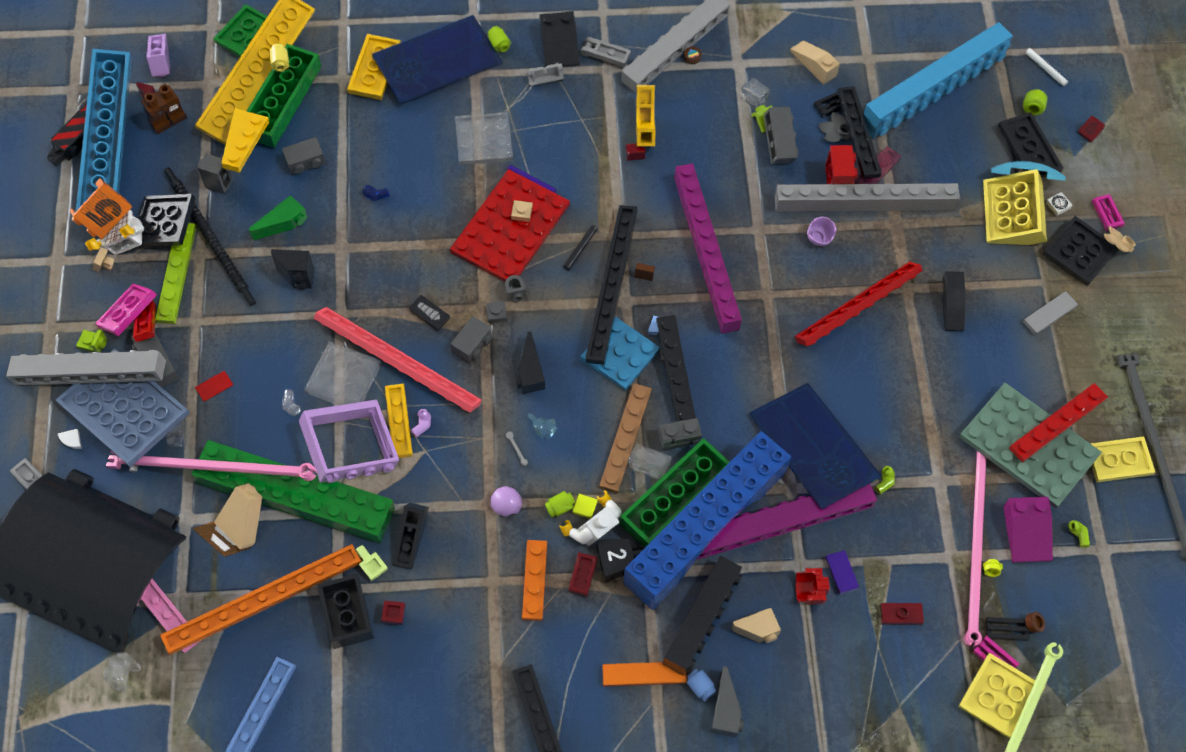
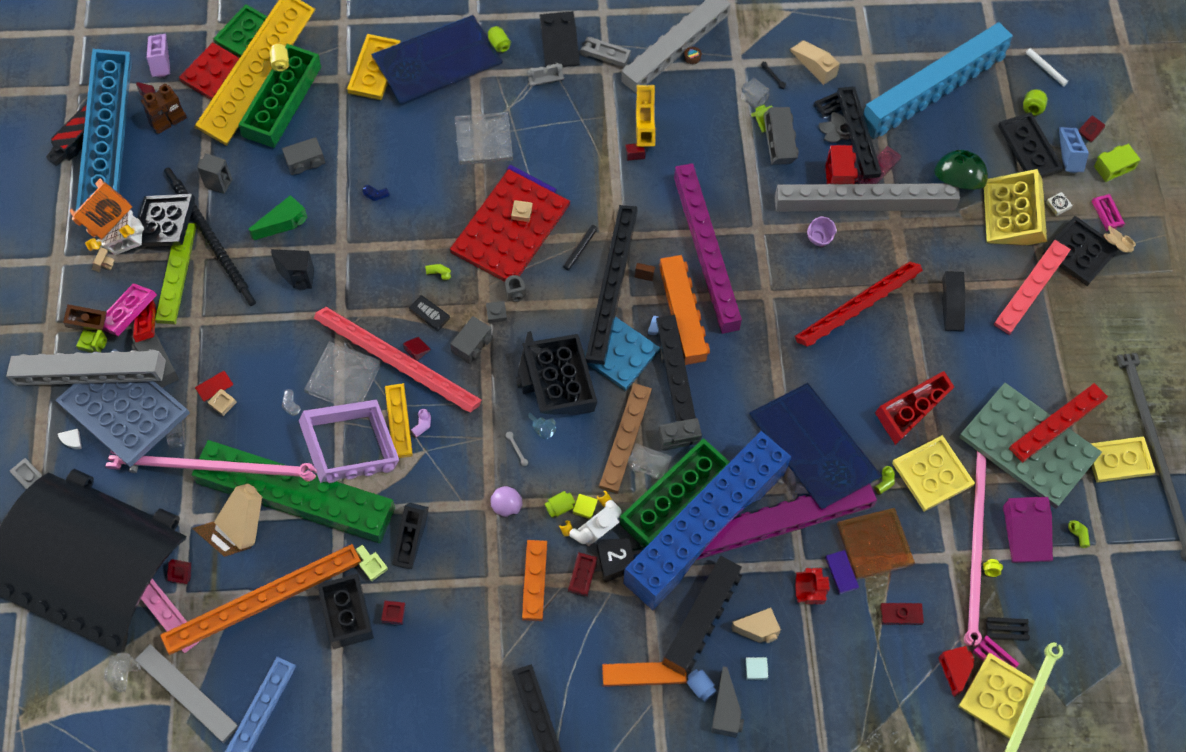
yellow wing [222,109,269,173] -> none
medium azure slope [990,161,1066,181] -> none
light grey tile [1023,291,1078,336] -> none
reddish brown tile [1025,612,1045,633] -> none
none -> reddish brown slope [63,304,107,331]
none -> light grey tile [135,644,239,743]
none -> dark red plate [167,559,191,584]
none -> red plate [179,42,240,100]
none -> tan plate [208,389,237,416]
none -> dark red slope [403,337,431,361]
none -> lime arm [425,264,451,280]
none -> black slope [522,334,597,415]
none -> orange brick [659,255,710,365]
none -> light aqua tile [745,657,768,680]
none -> black hinge [761,61,786,89]
none -> clear orange plate [837,508,915,580]
none -> red wedge [875,371,954,445]
none -> light yellow plate [892,435,975,512]
none -> dark green piece [934,150,988,189]
none -> red slope [938,646,974,697]
none -> coral plate [994,240,1071,335]
none -> medium blue slope [1059,127,1089,173]
none -> lime brick [1094,143,1141,182]

